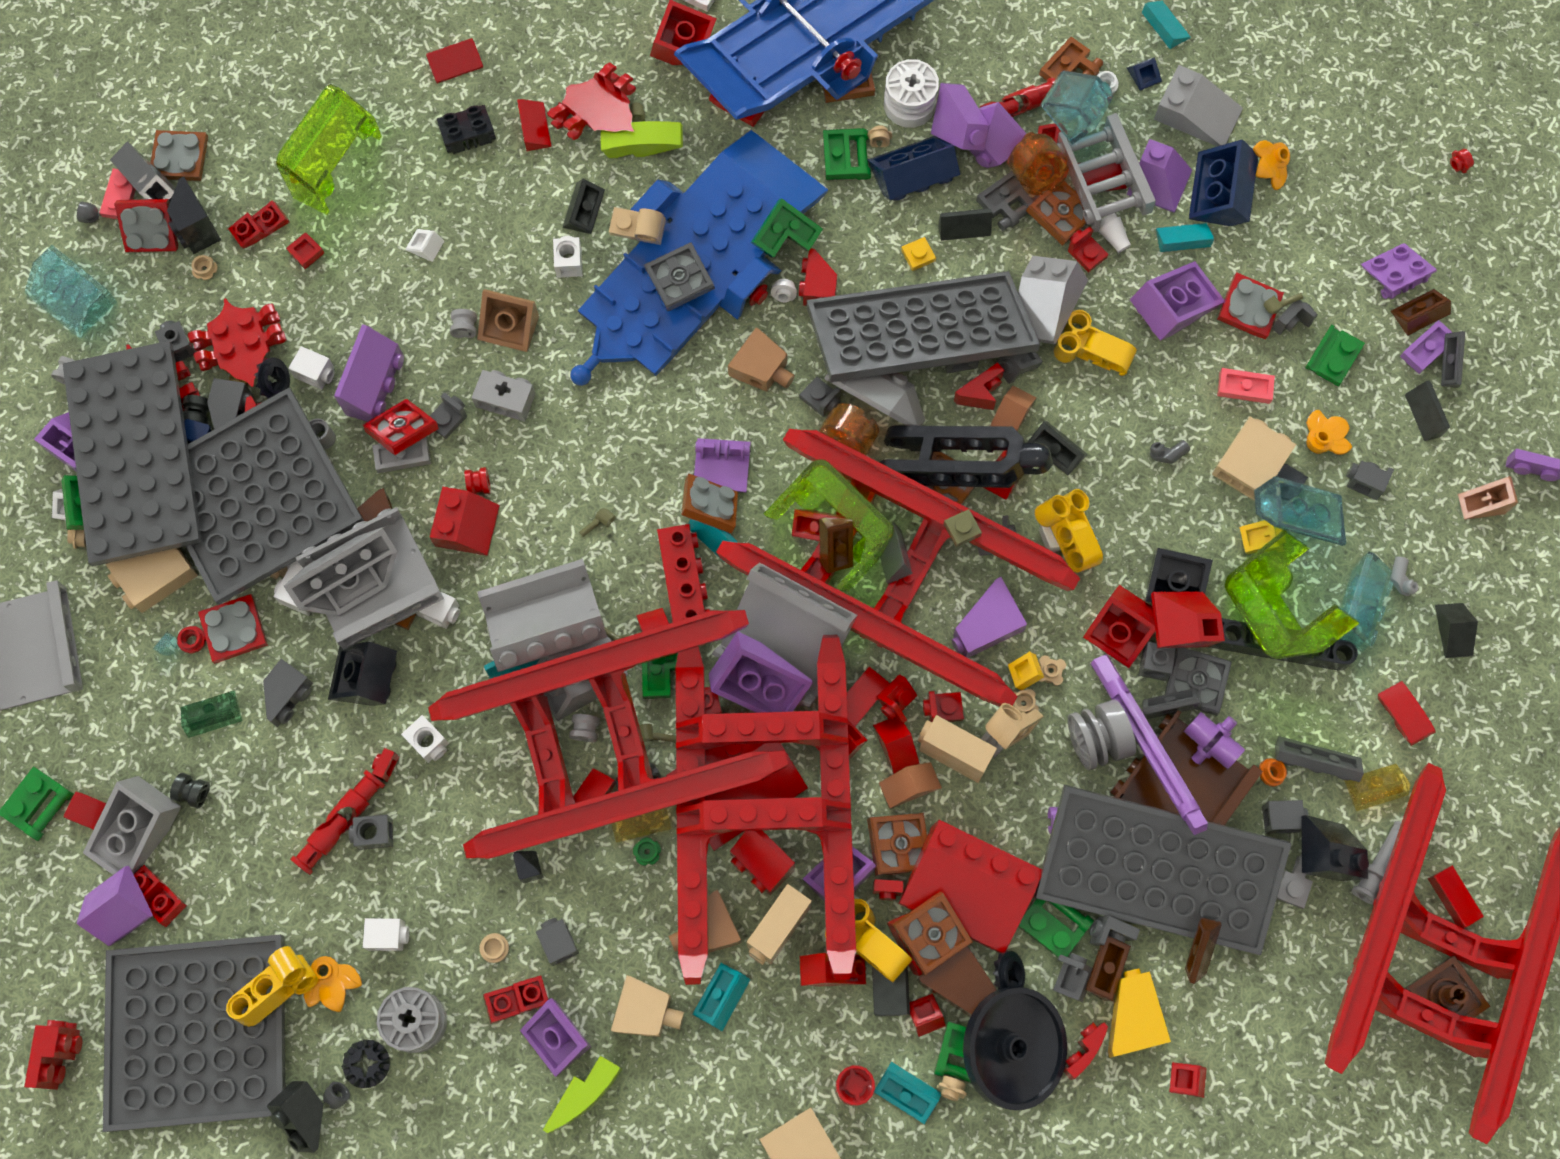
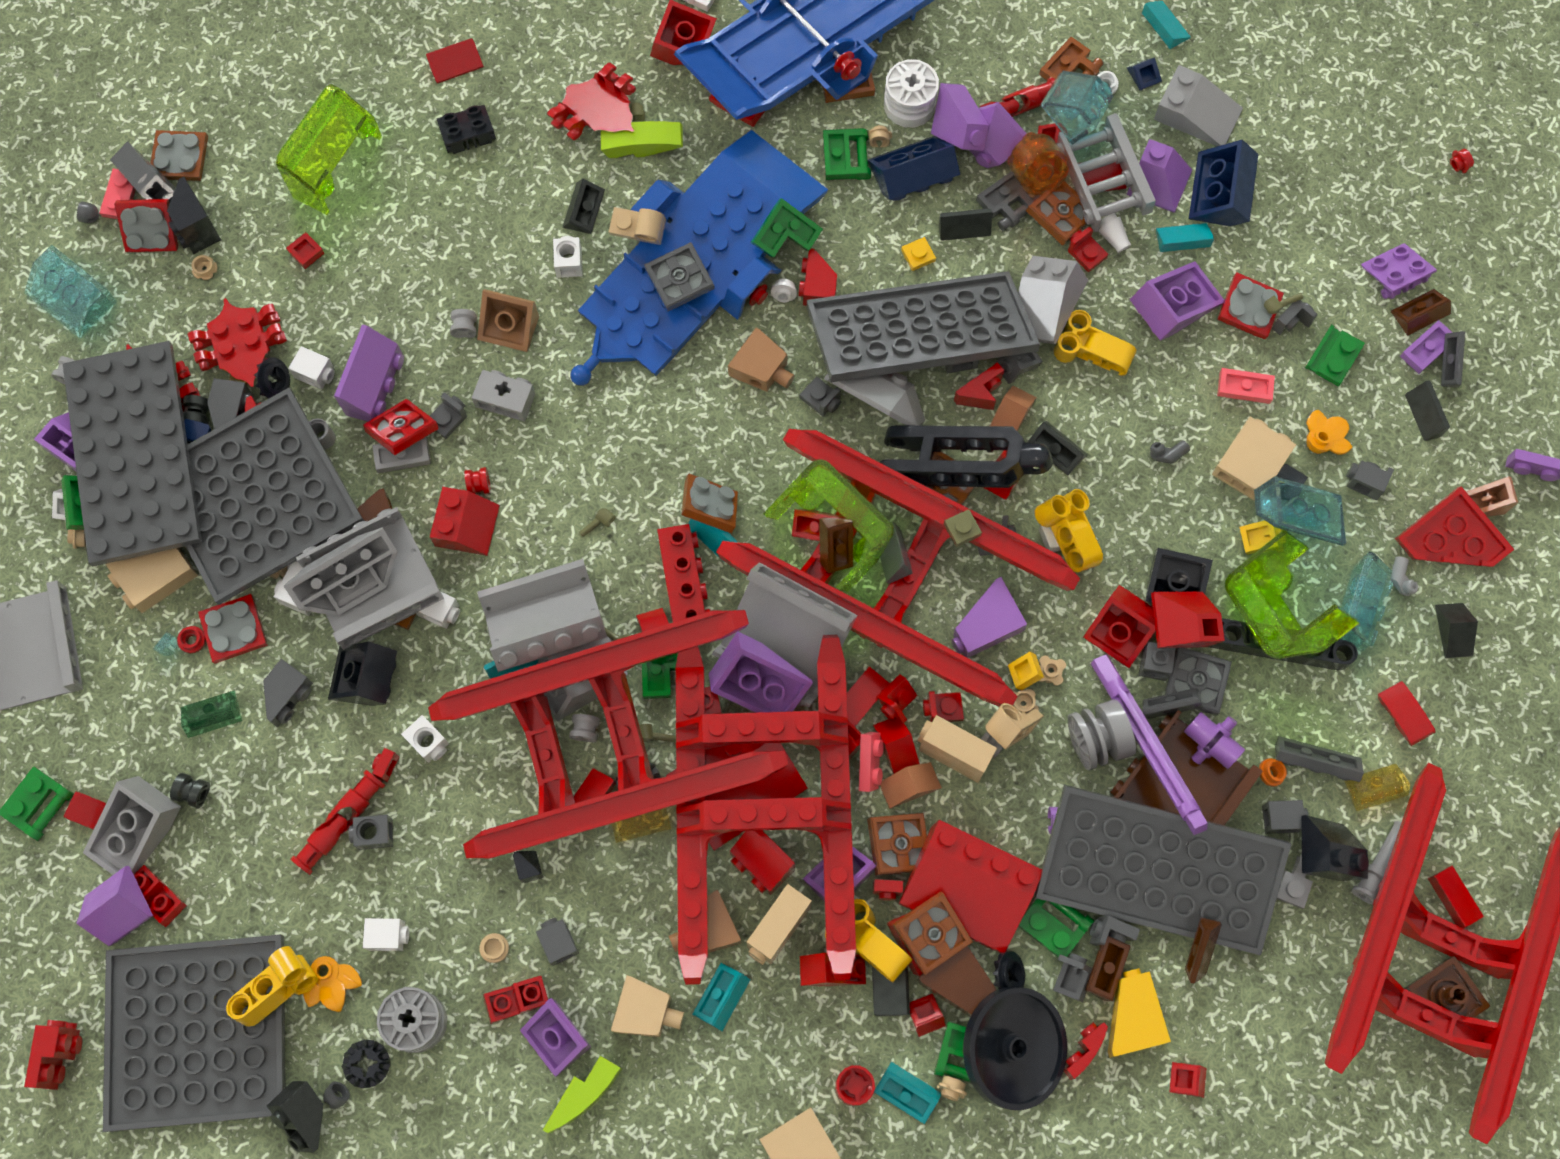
dark grey brick [155,321,195,363] -> none
red slope [228,200,290,249] -> none
white slope [406,229,444,262] -> none
red slope [517,99,552,151] -> none
green plate [633,837,661,866] -> none
medium lavender hinge [694,438,751,493] -> none
clear orange brick [818,403,879,455] -> none
light orange plate [1253,140,1290,190] -> none
none -> coral plate [859,732,884,792]
none -> red plate [1395,486,1514,567]

